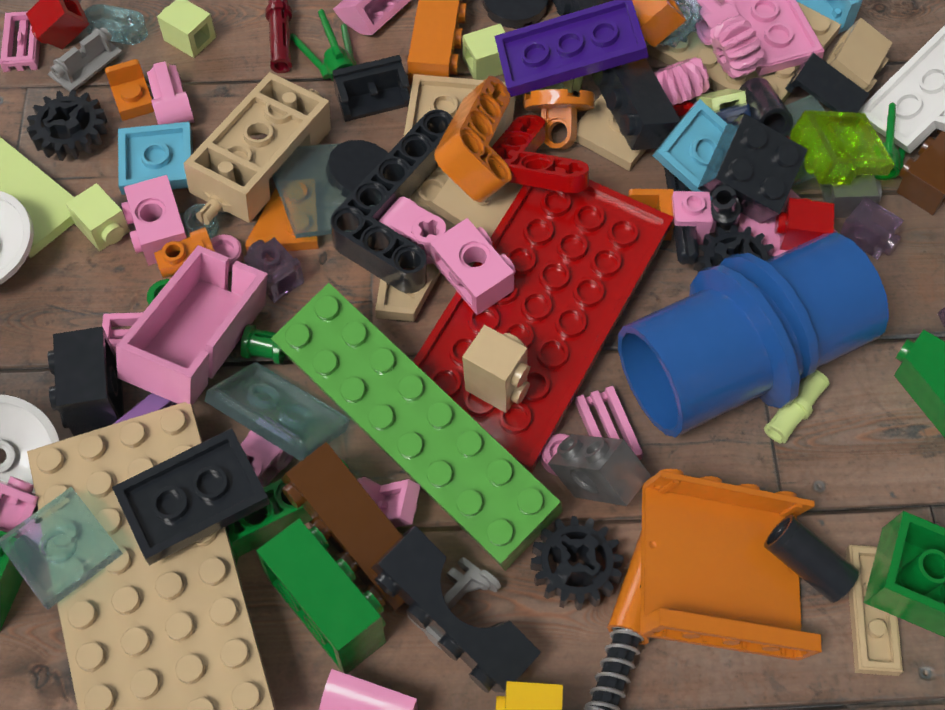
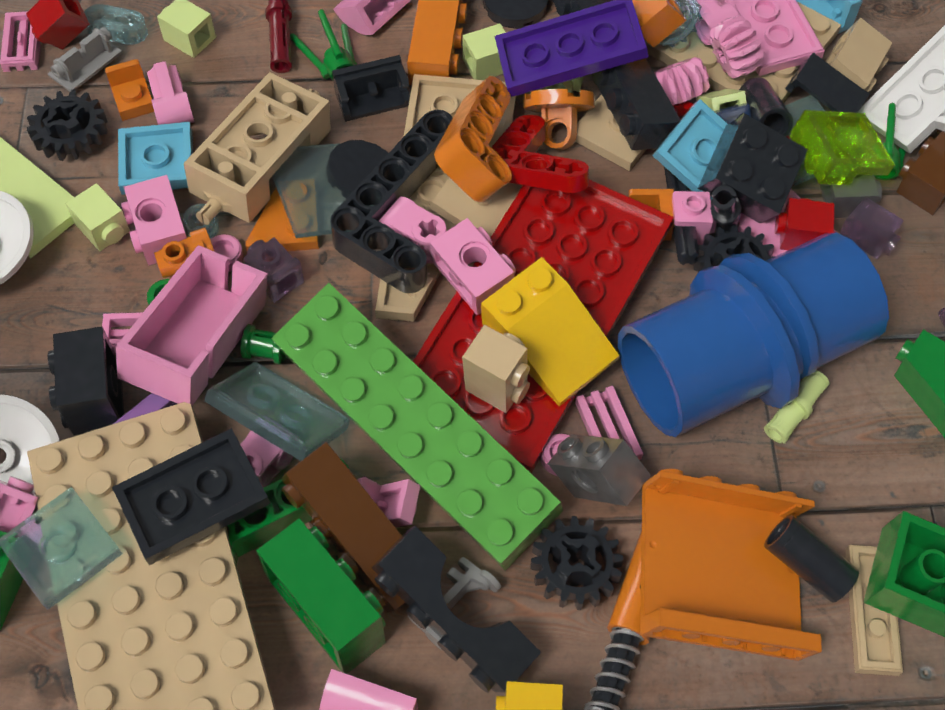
none -> yellow slope [481,257,620,406]

